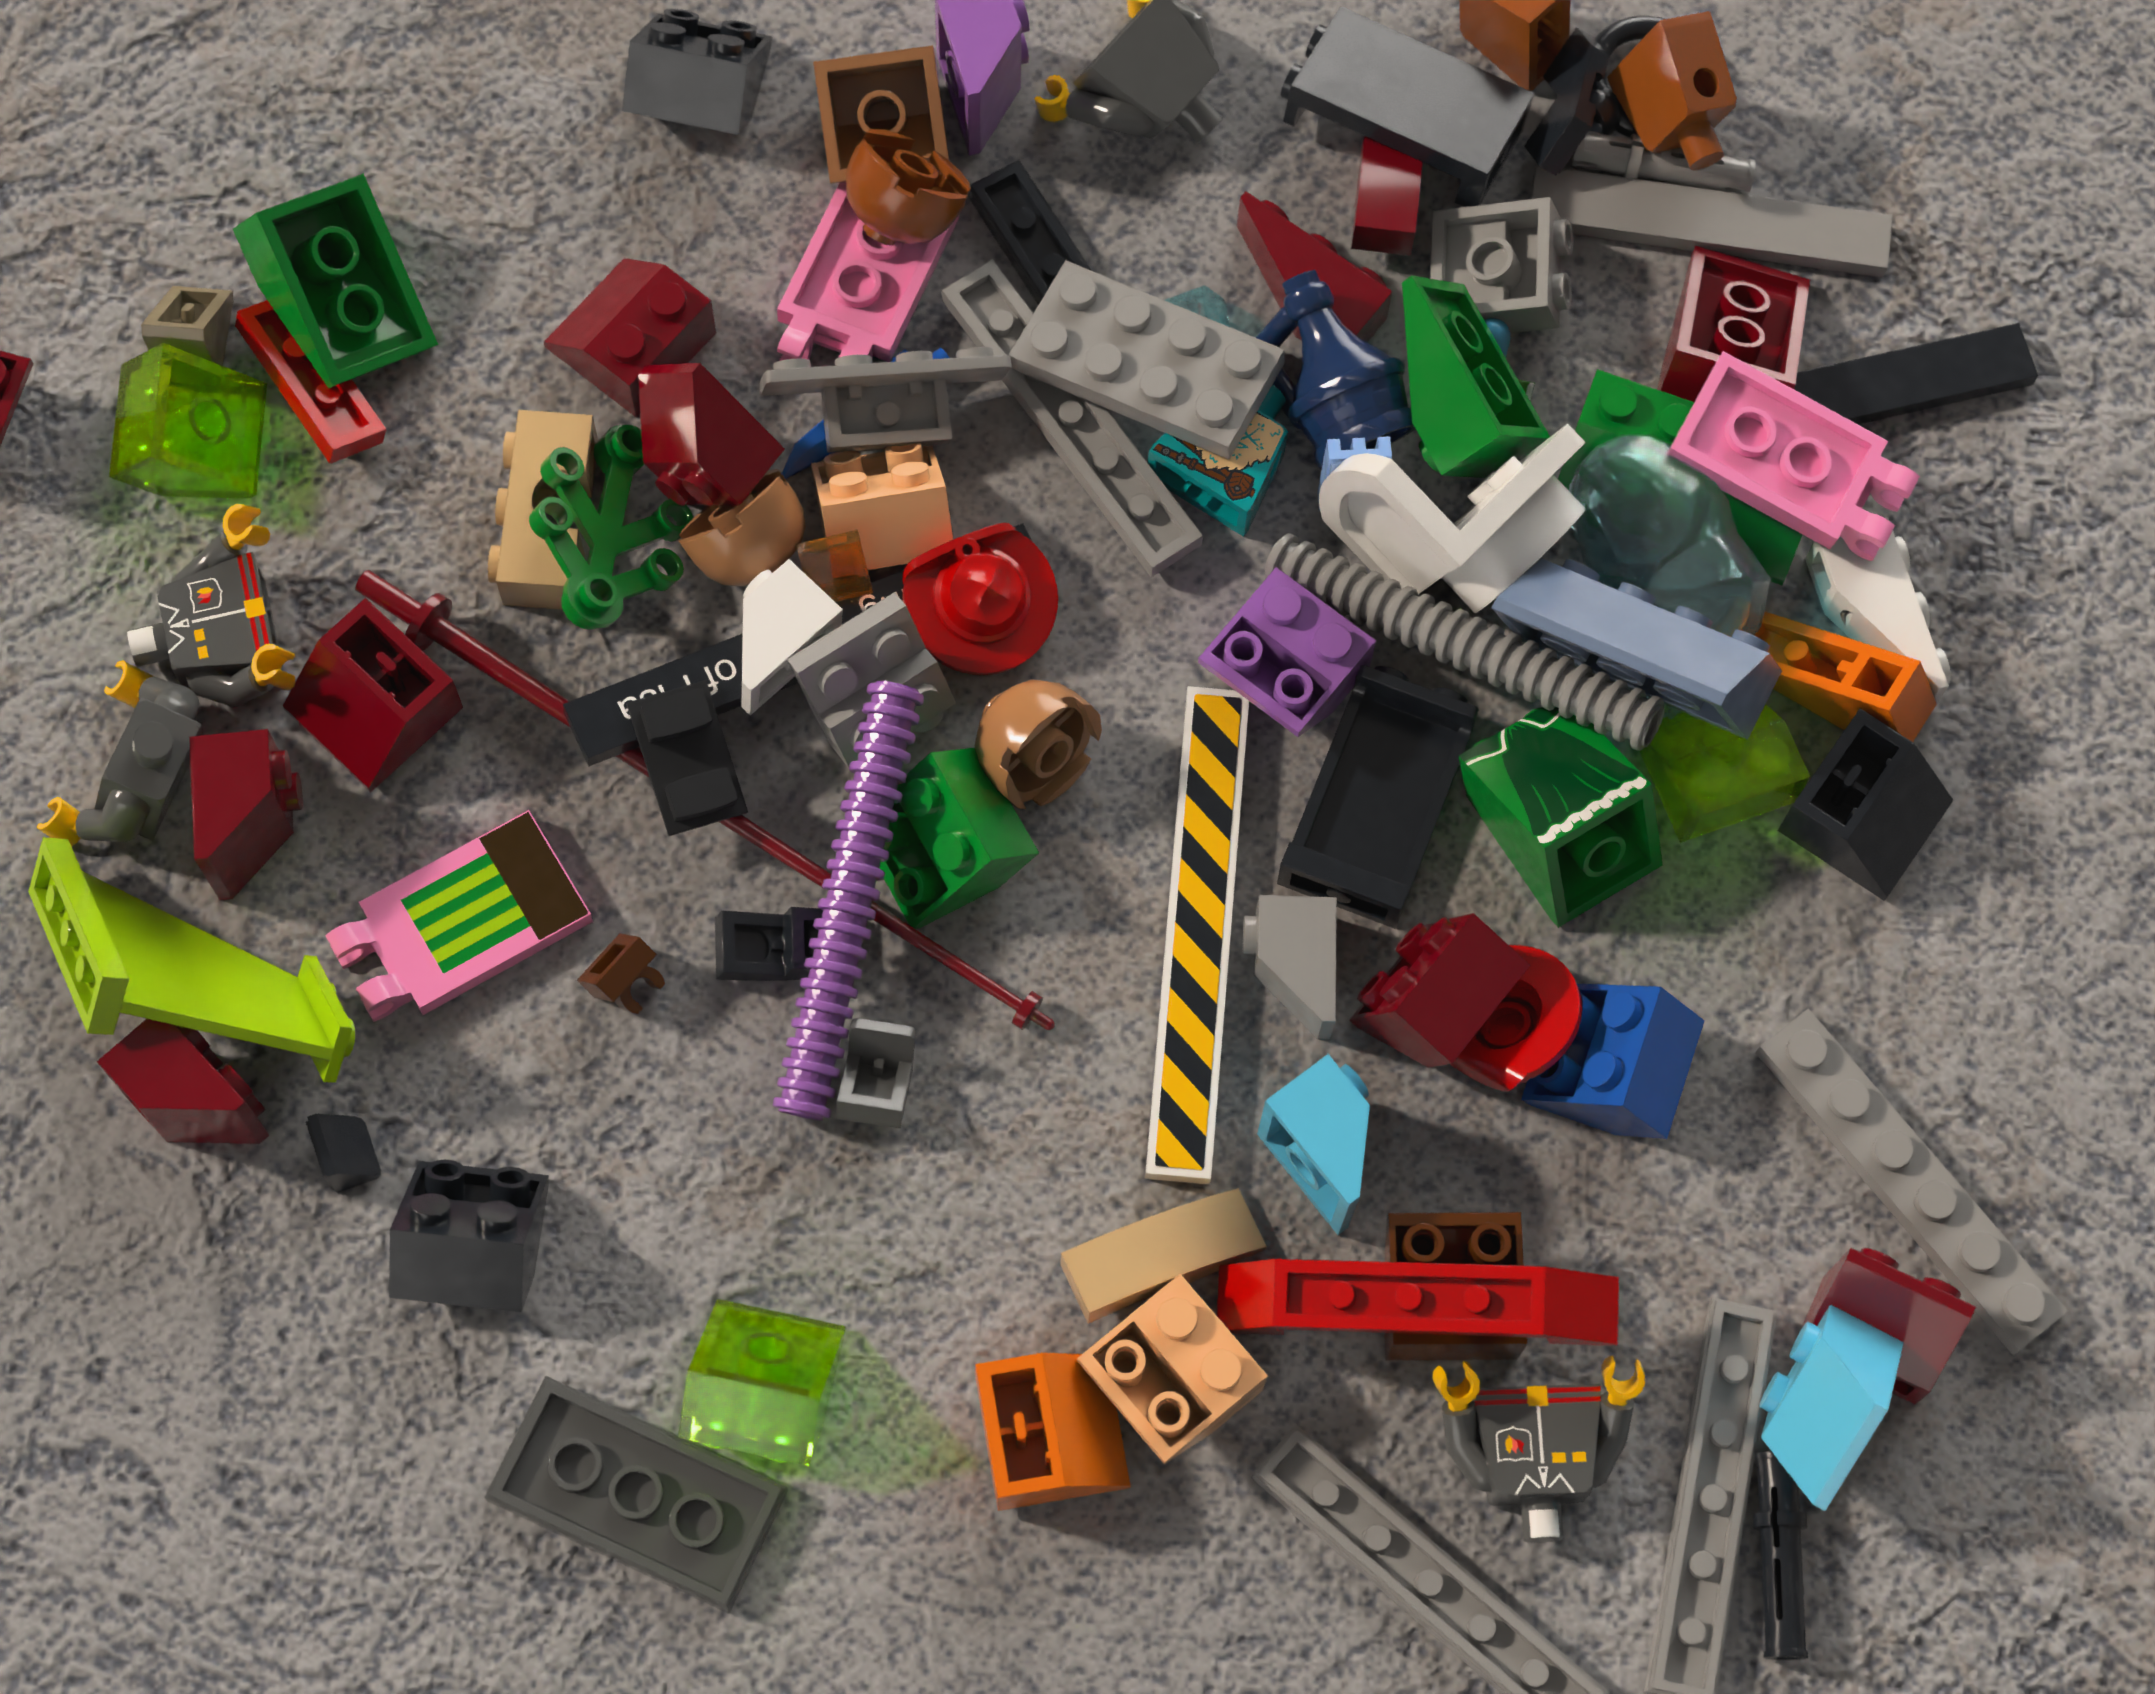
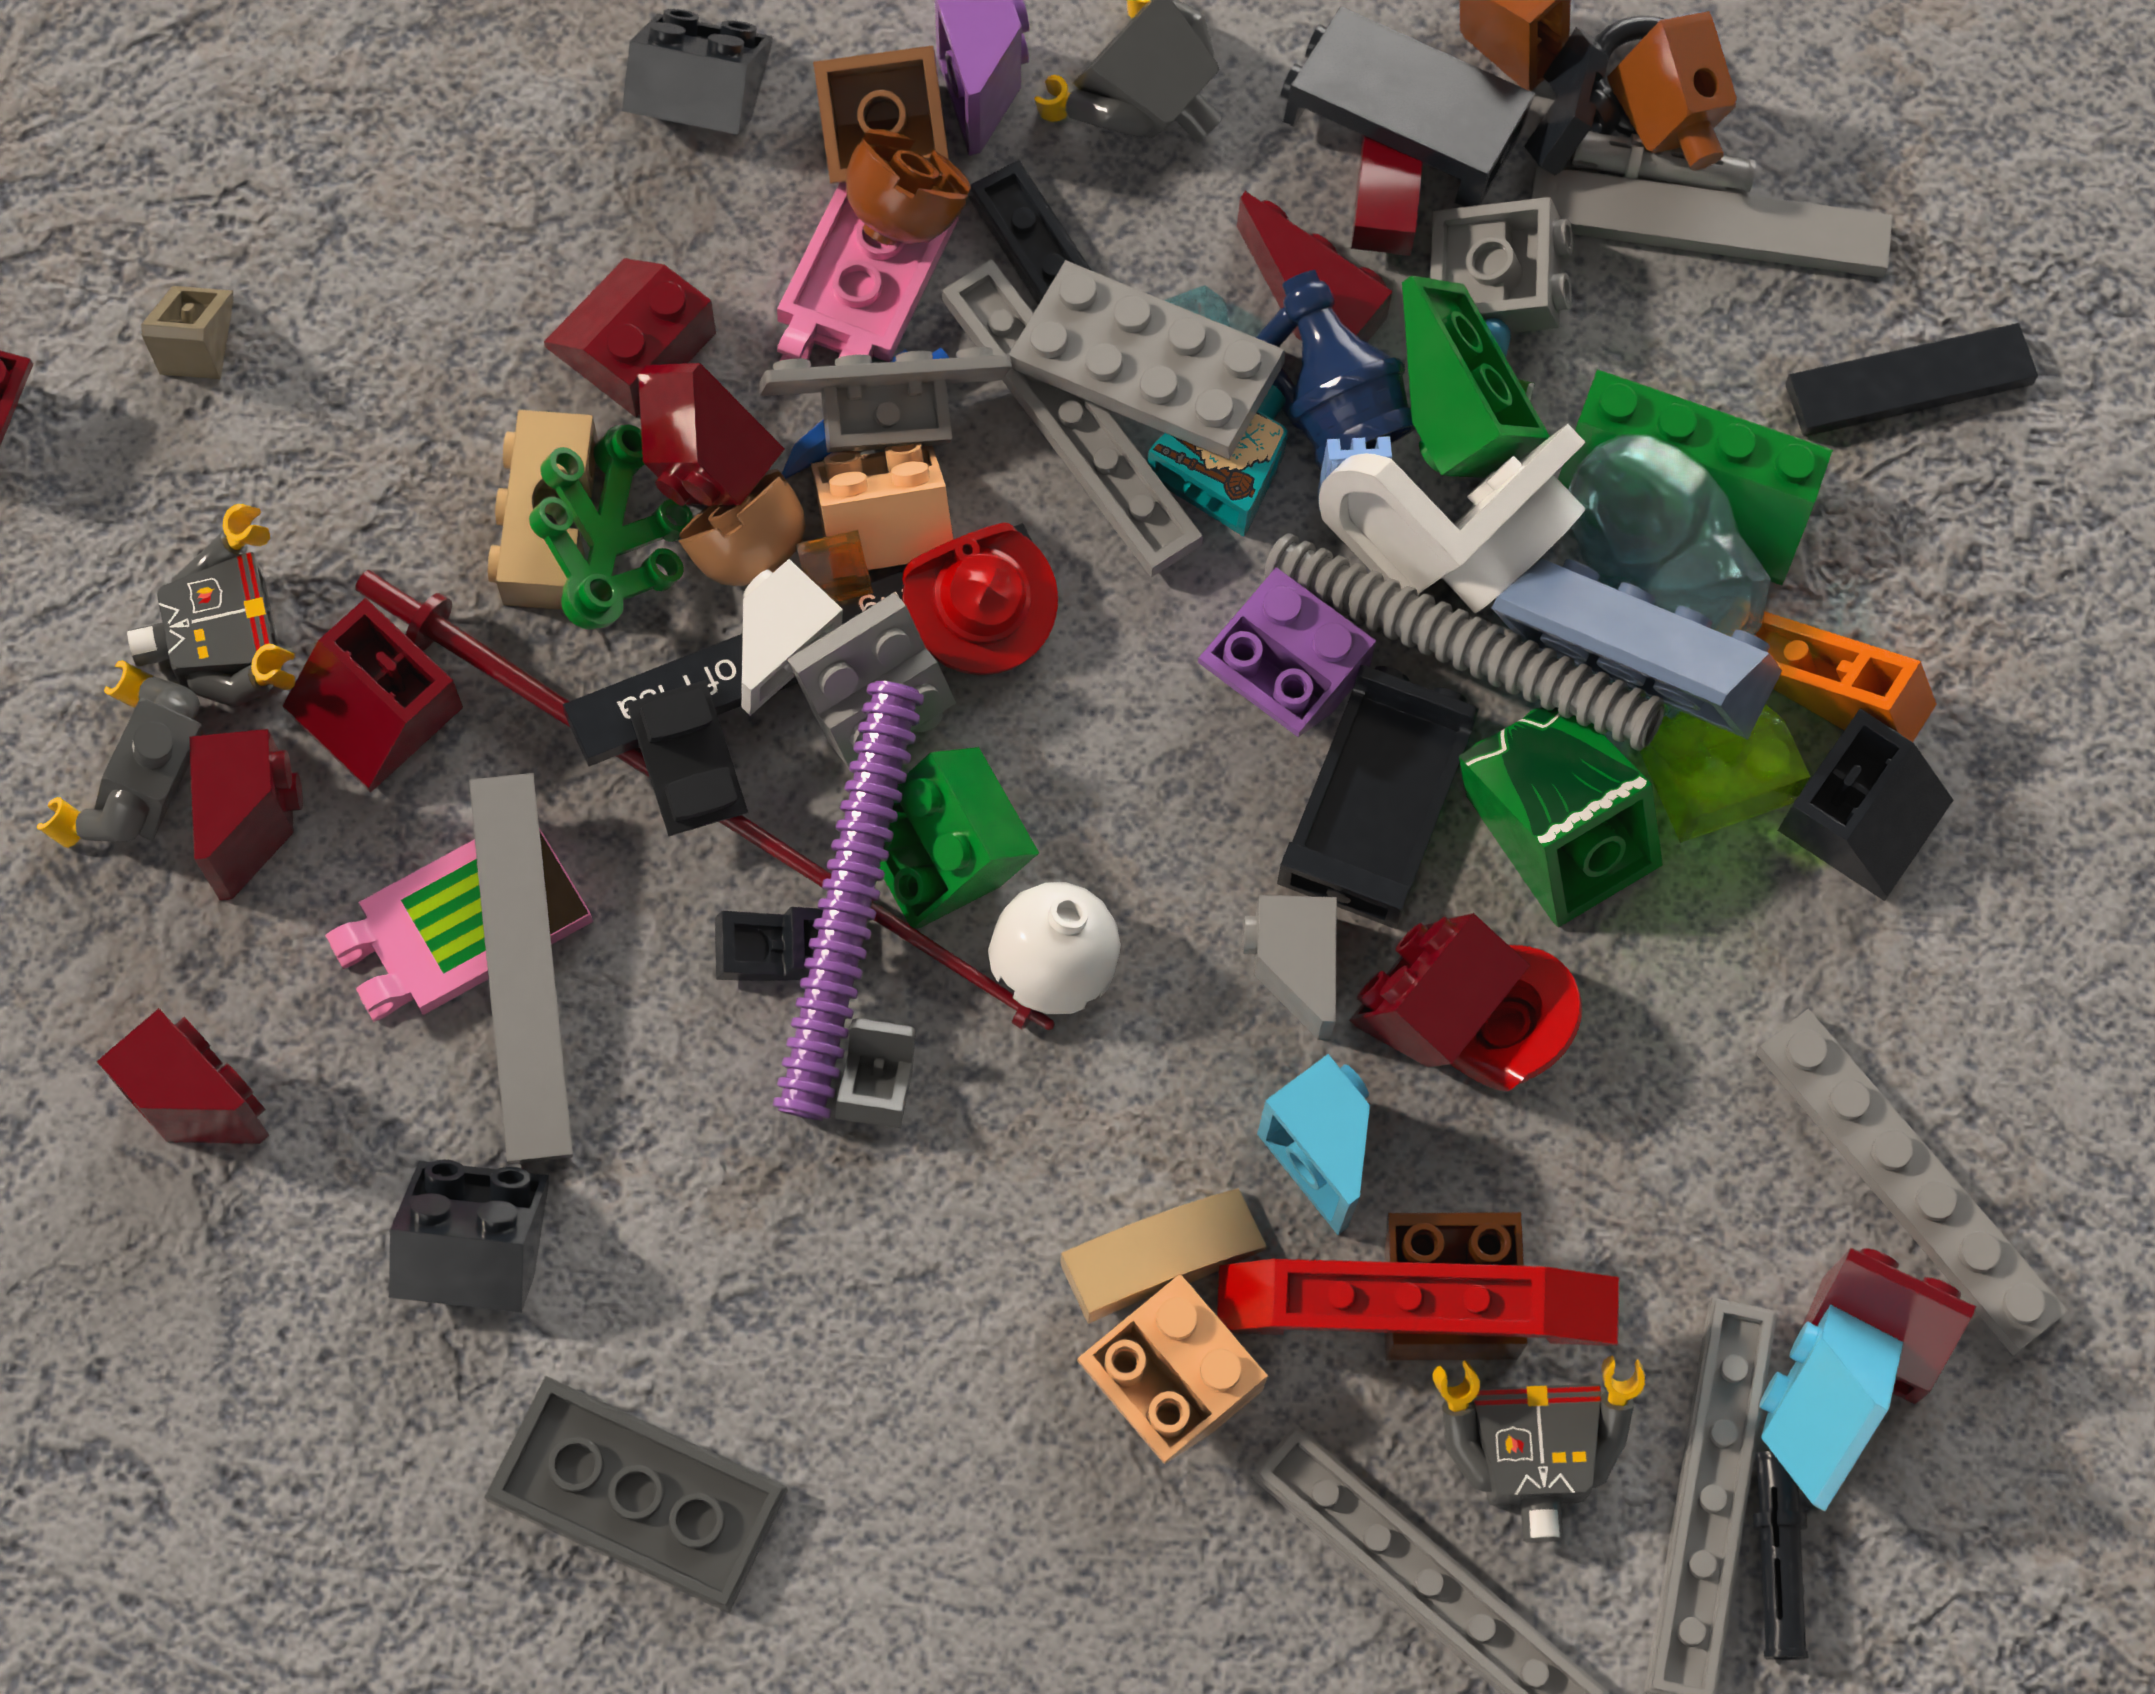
lime piece [28,837,355,1083] -> none
clear neon green slope [109,343,267,499] -> none
green slope [233,174,438,388] -> none
red plate [235,300,386,464] -> none
black slope [306,1113,381,1193] -> none
reddish brown tile [577,933,665,1014] -> none
clear neon green slope [678,1299,846,1466] -> none
medium nougat cylinder [974,680,1102,809] -> none
orange slope [975,1353,1131,1511] -> none
tile [1145,686,1249,1185] -> none
blue slope [1521,984,1704,1139] -> none
dark red slope [1657,246,1810,402] -> none
bright pink tile [1664,351,1920,561] -> none
white slope [1805,517,1951,707] -> none
none -> light grey tile [469,773,573,1165]
none -> white cylinder [988,882,1121,1014]

